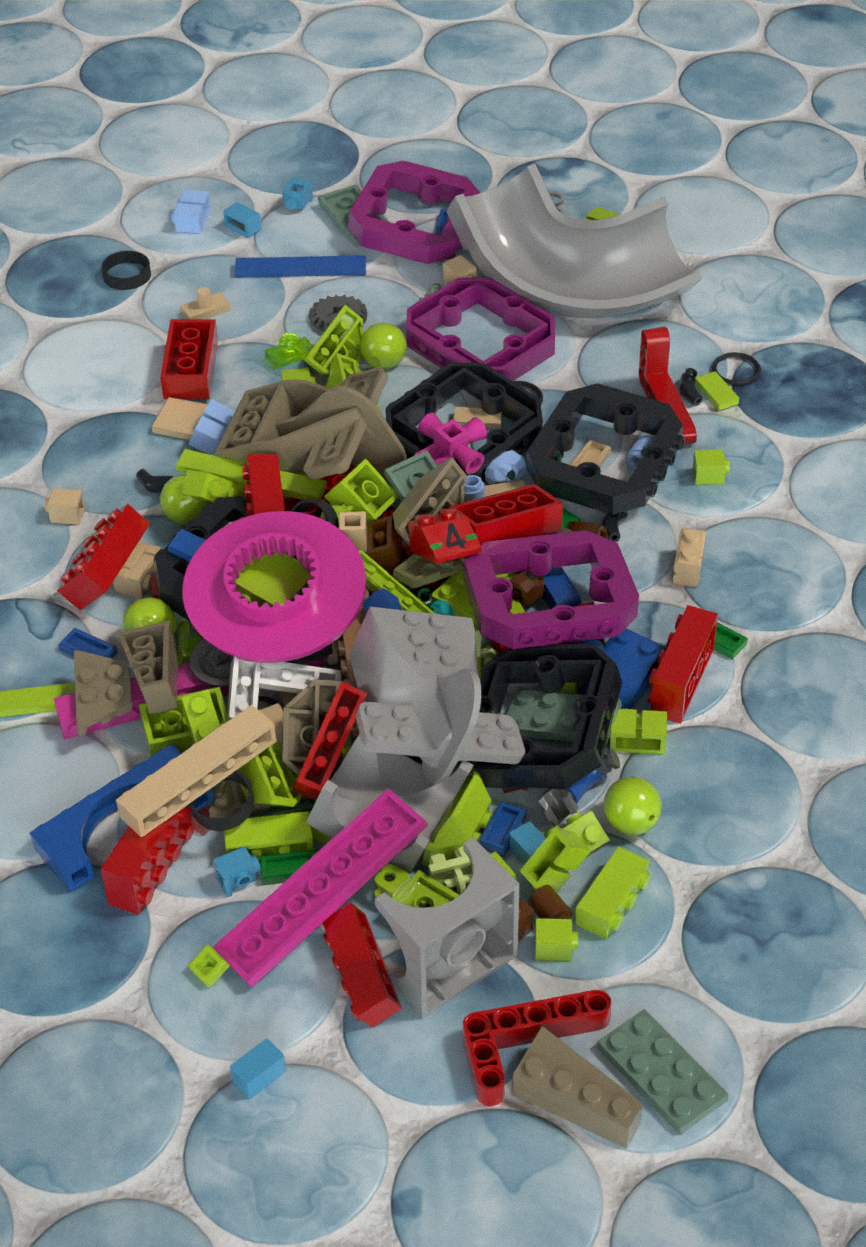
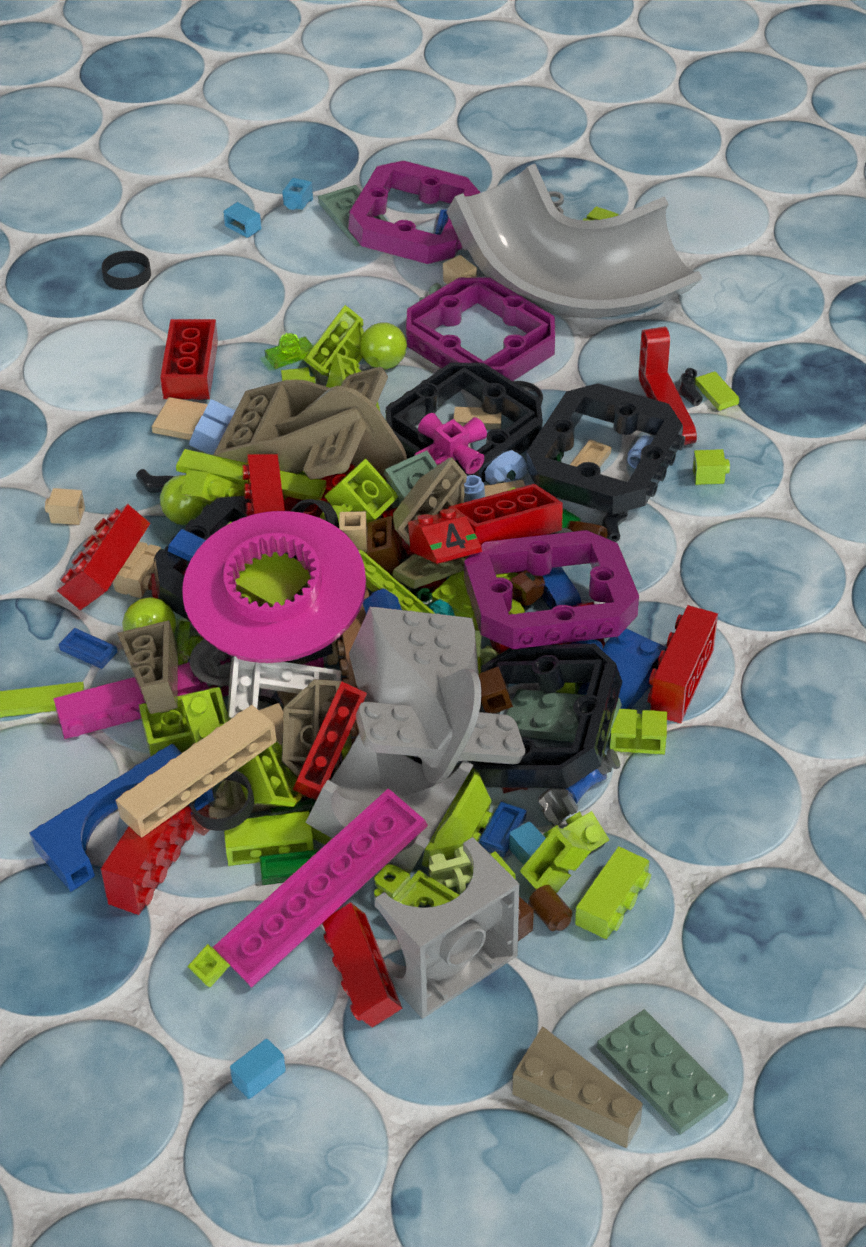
dark tan wing [74,650,133,735] -> none
light blue piece [171,189,211,234] -> none
tan tile [180,287,231,319] -> none
dark azure brick [213,846,261,898] -> none
blue tile [235,255,366,277] -> none
dark grey gear [309,294,368,332] -> none
red beam [463,990,612,1106] -> none
lime brick [535,918,578,962] -> none
lime piece [603,776,663,836] -> none
tan brick [673,528,706,587] -> none
black tyre [712,352,761,385] -> none
green tile [714,622,748,660] -> none
none -> reddish brown brick [479,667,513,714]

